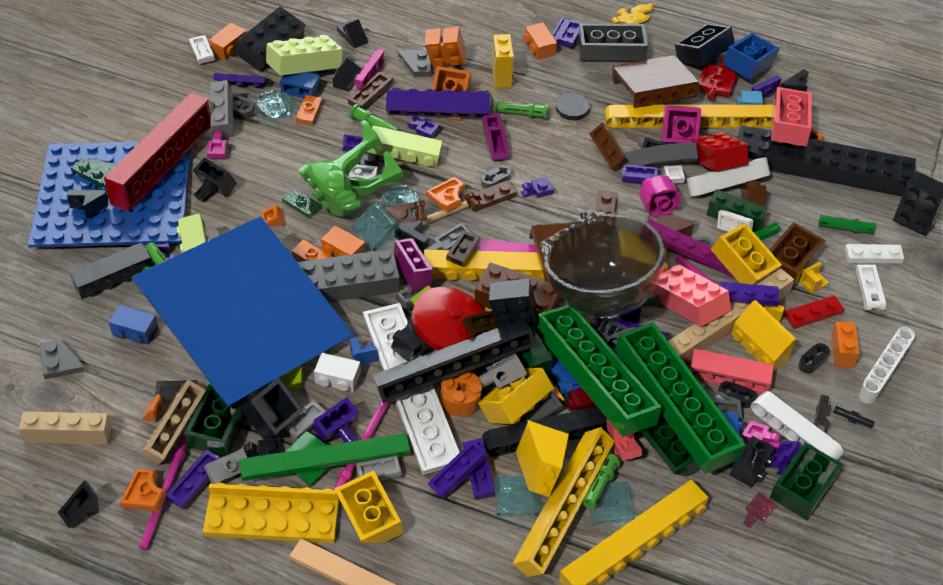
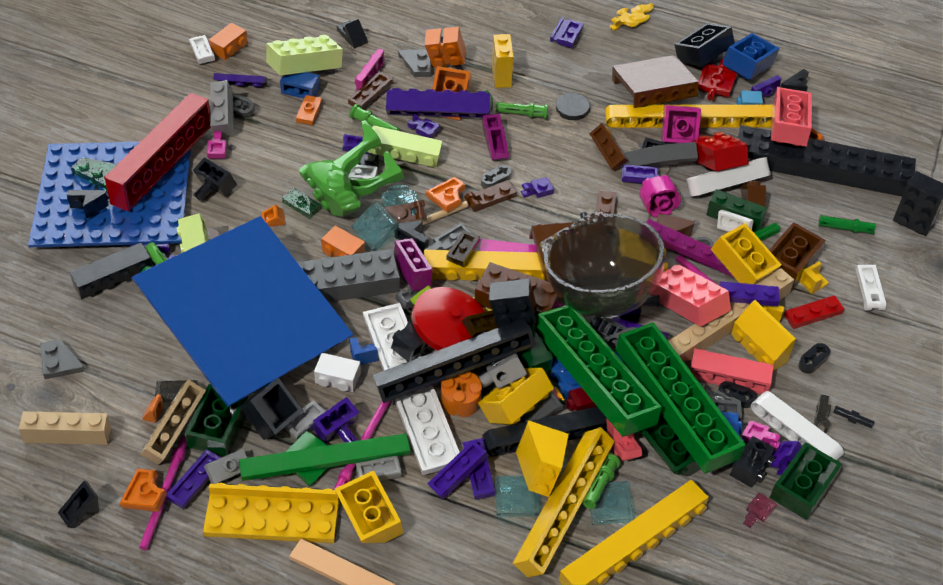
brick [109,305,158,345] -> none
black brick [235,6,305,72] -> none
black plate [244,438,281,458] -> none
clear light blue plate [256,90,291,121] -> none
lime slope [281,365,303,389] -> none
orange plate [291,239,332,261] -> none
black slope [333,58,362,92] -> none
orange brick [523,23,557,60] -> none
dark grey brick [578,23,648,61] -> none
white plate [663,165,685,184] -> none
orange brick [831,321,860,368] -> none
white plate [844,244,904,264] -> none
white beam [859,327,915,404] -> none

